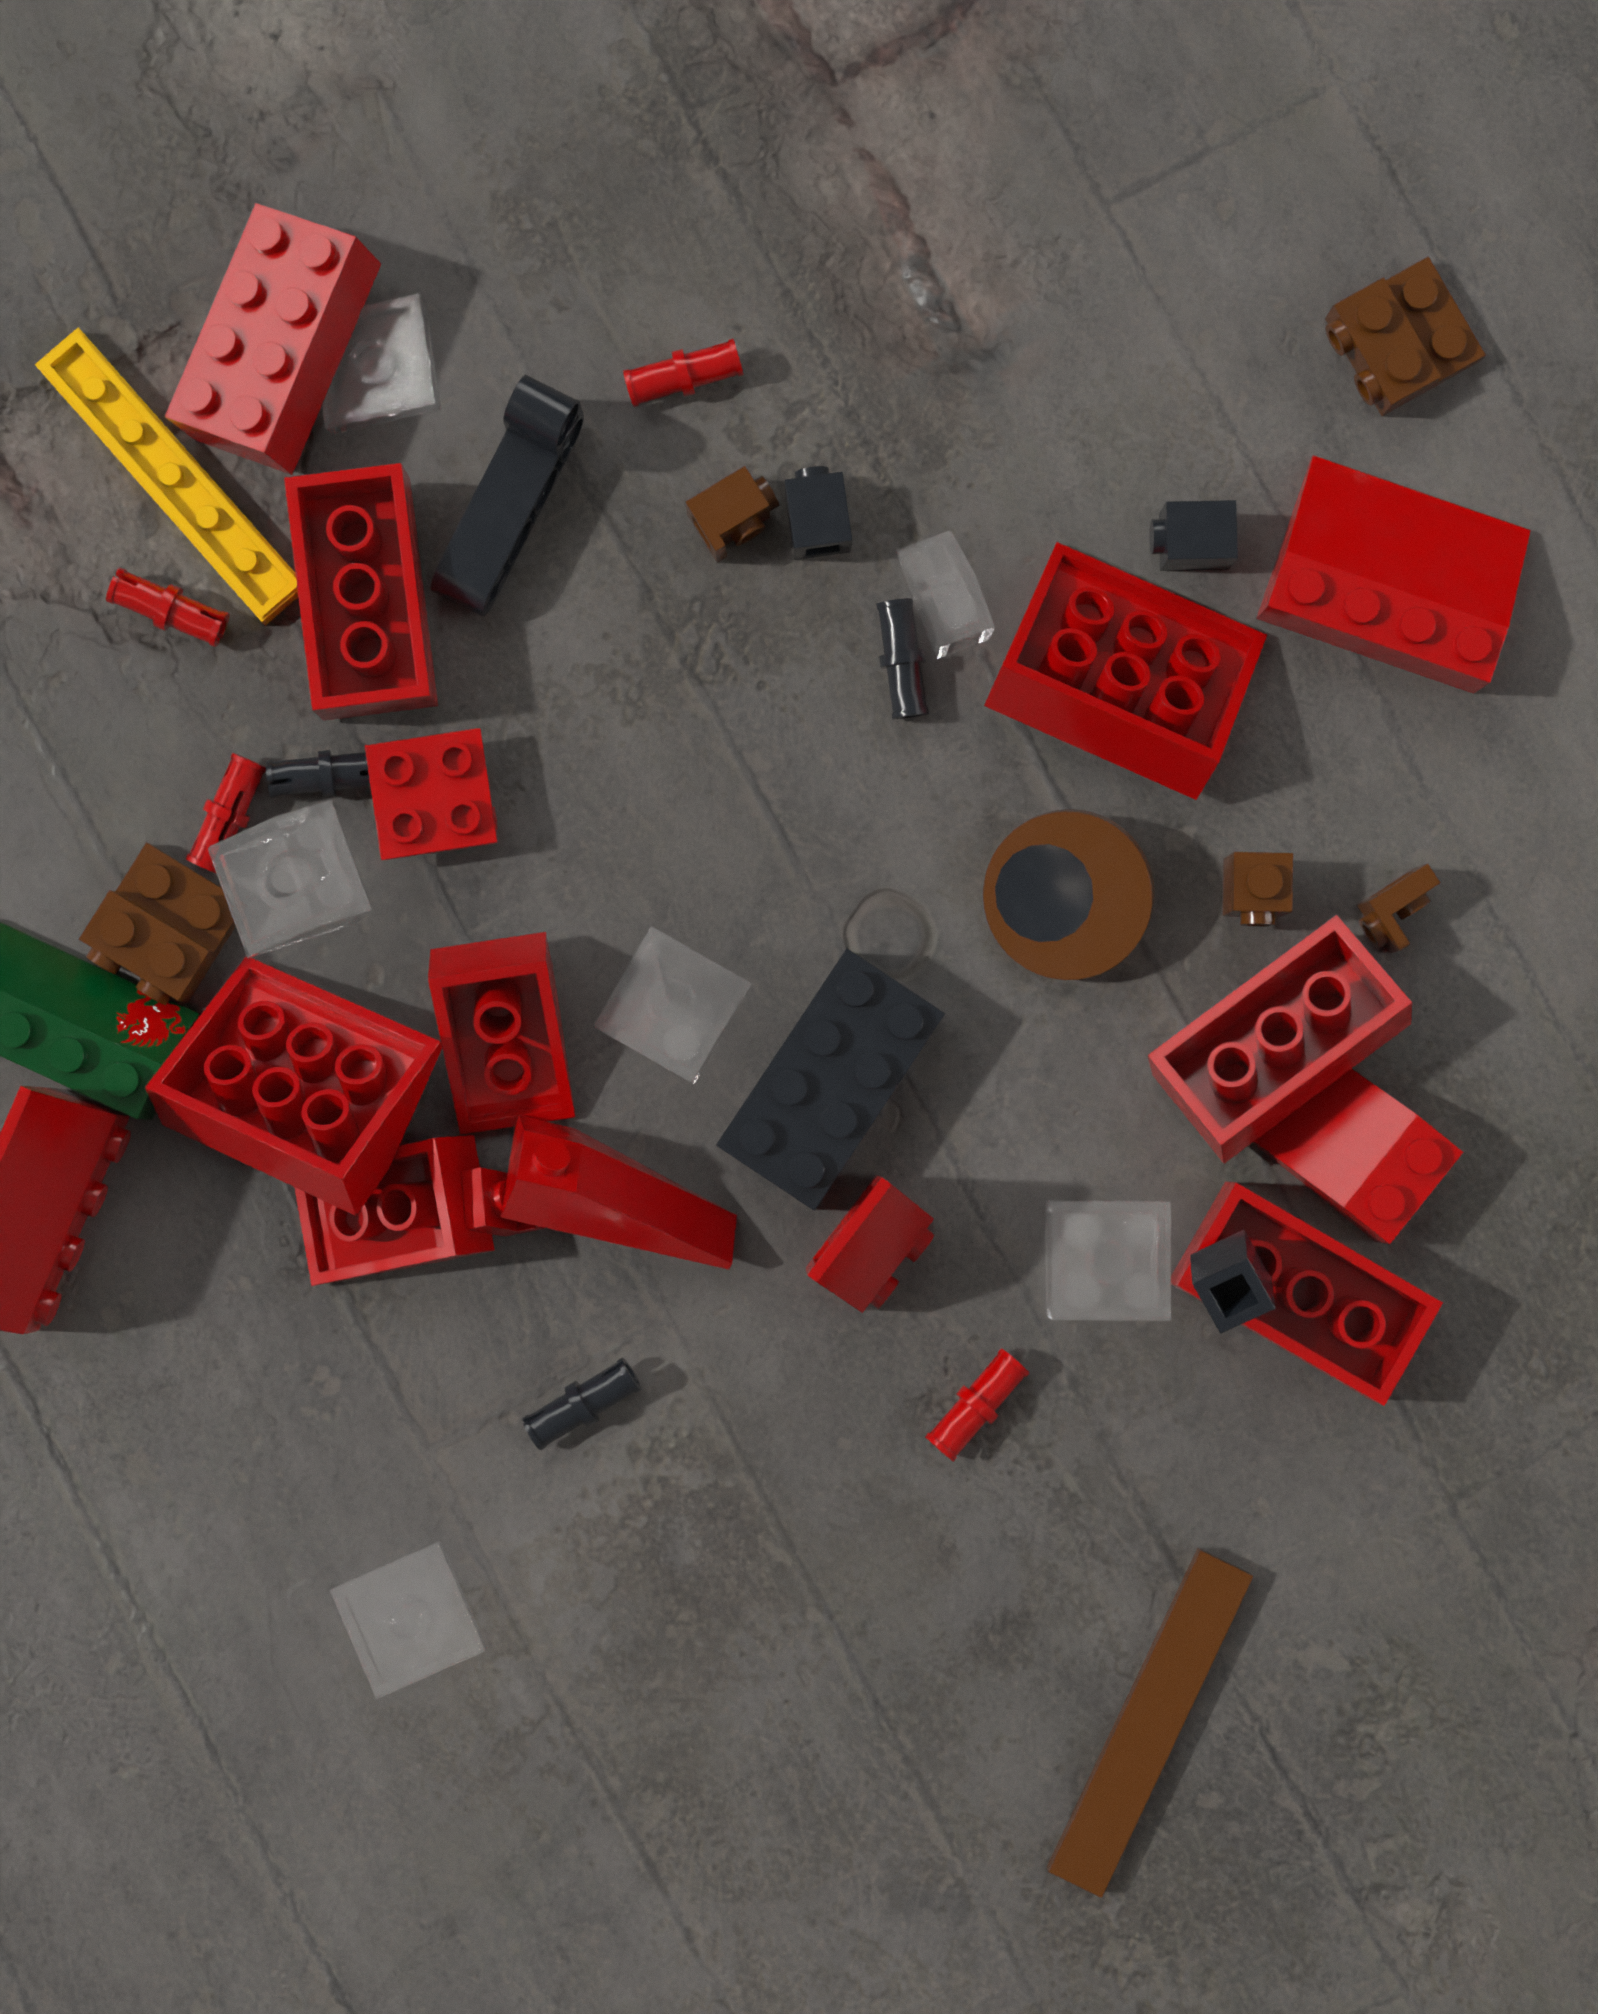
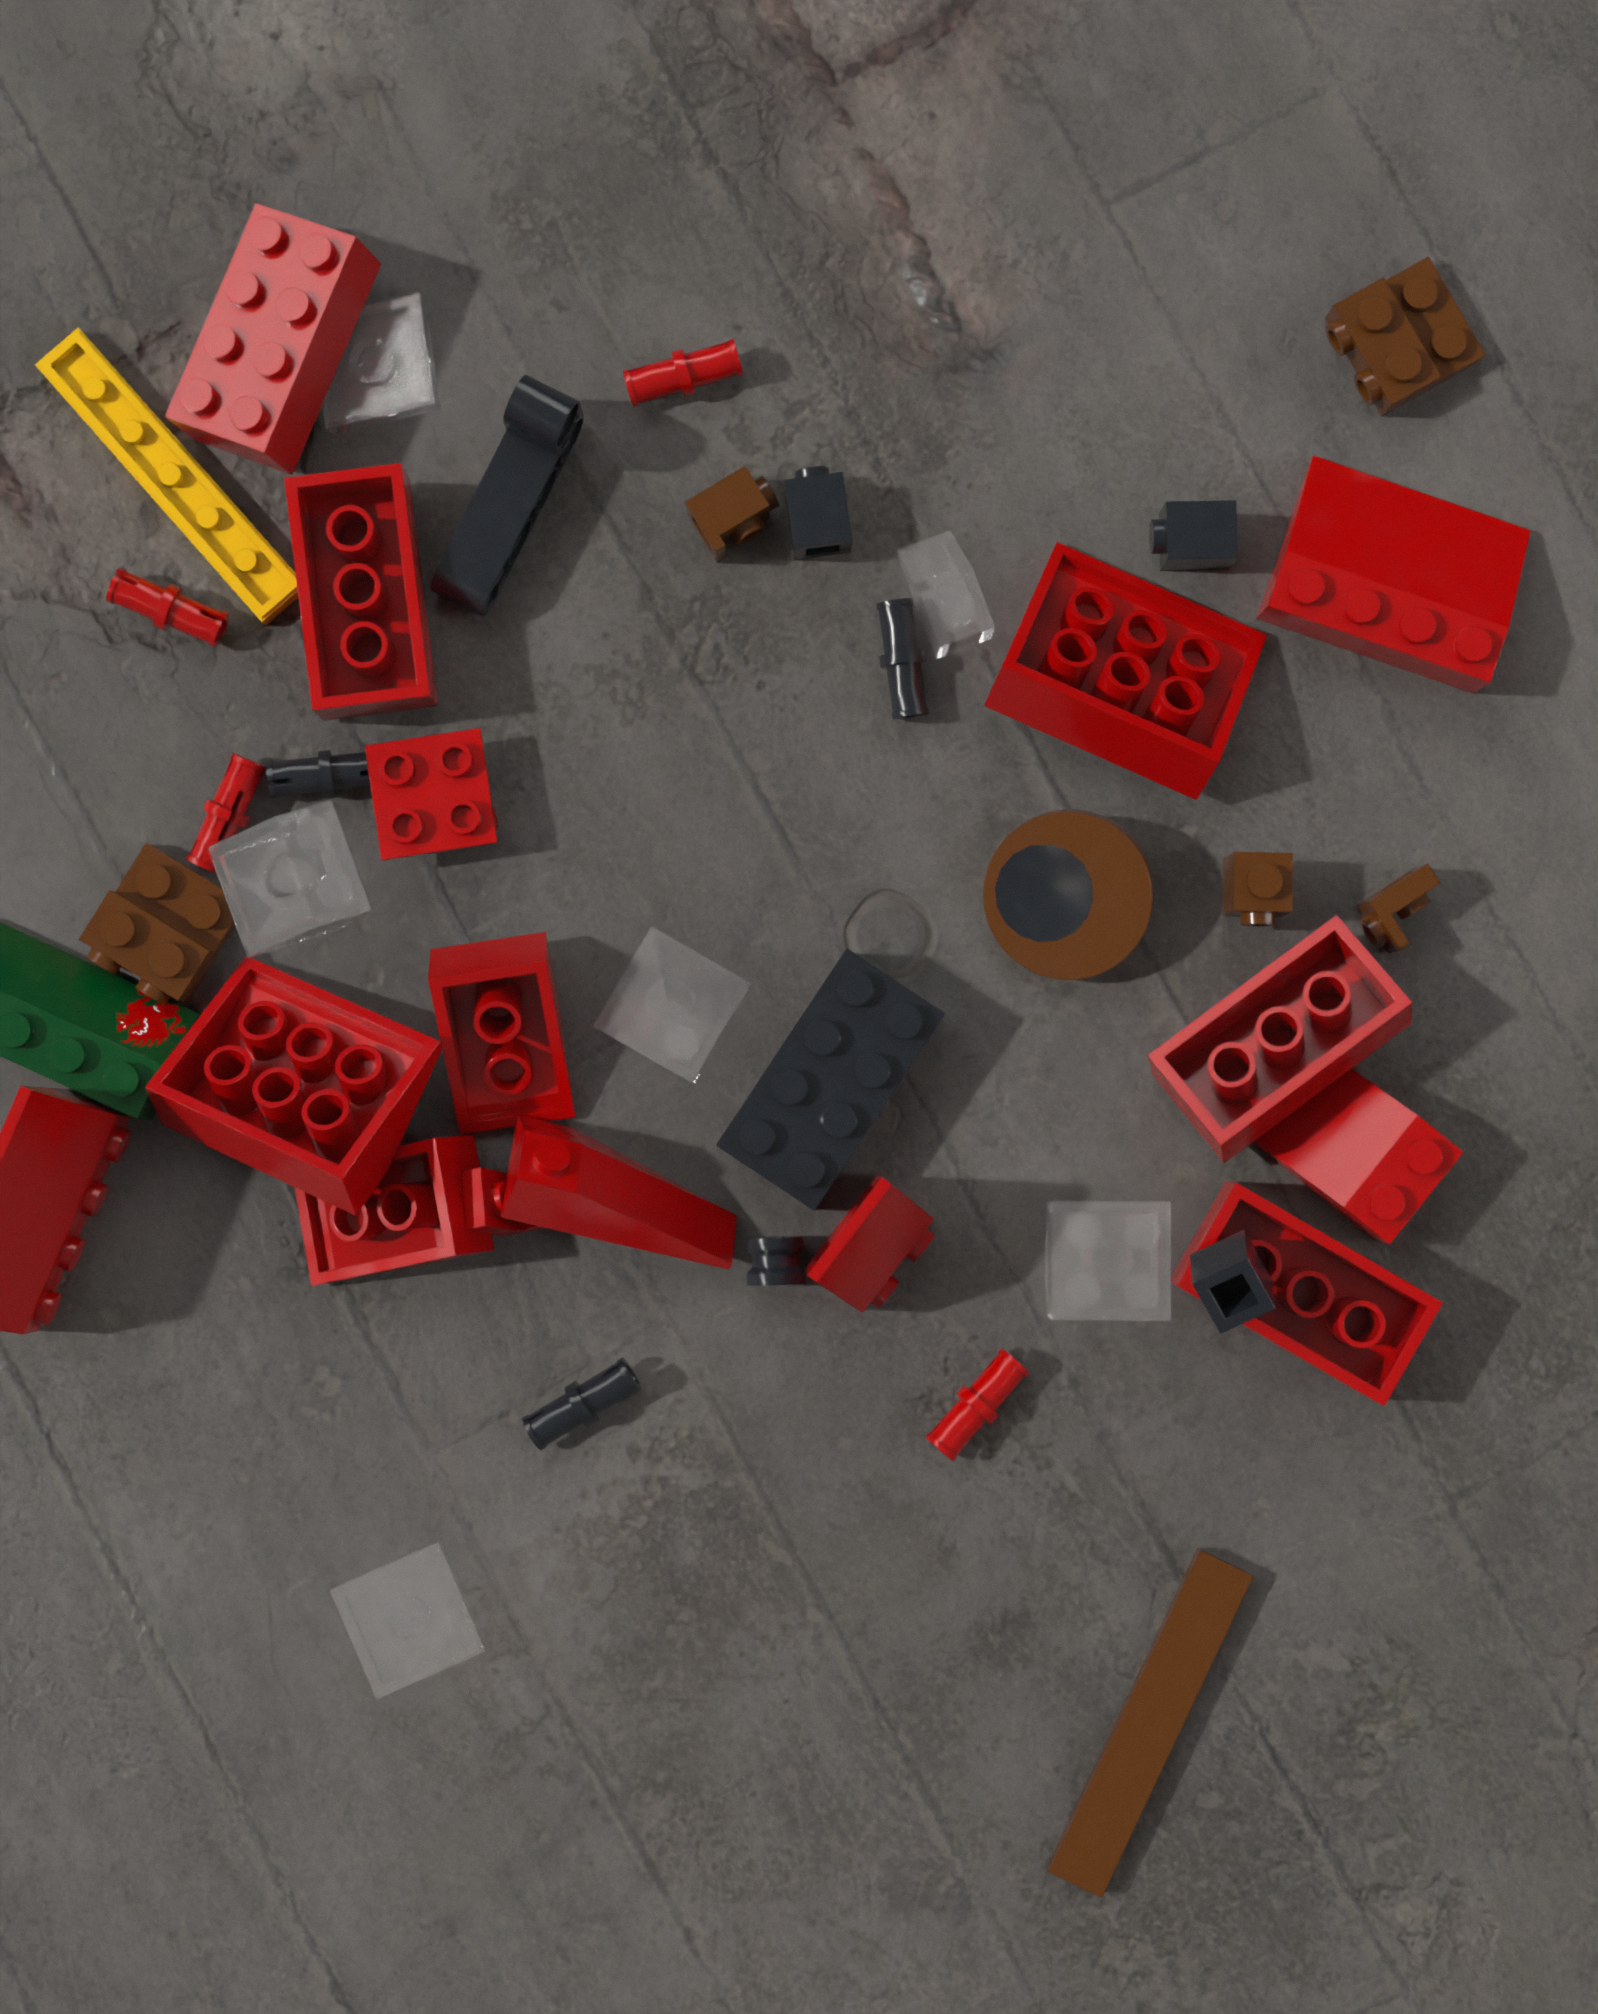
none -> black wheel [746,1235,805,1286]

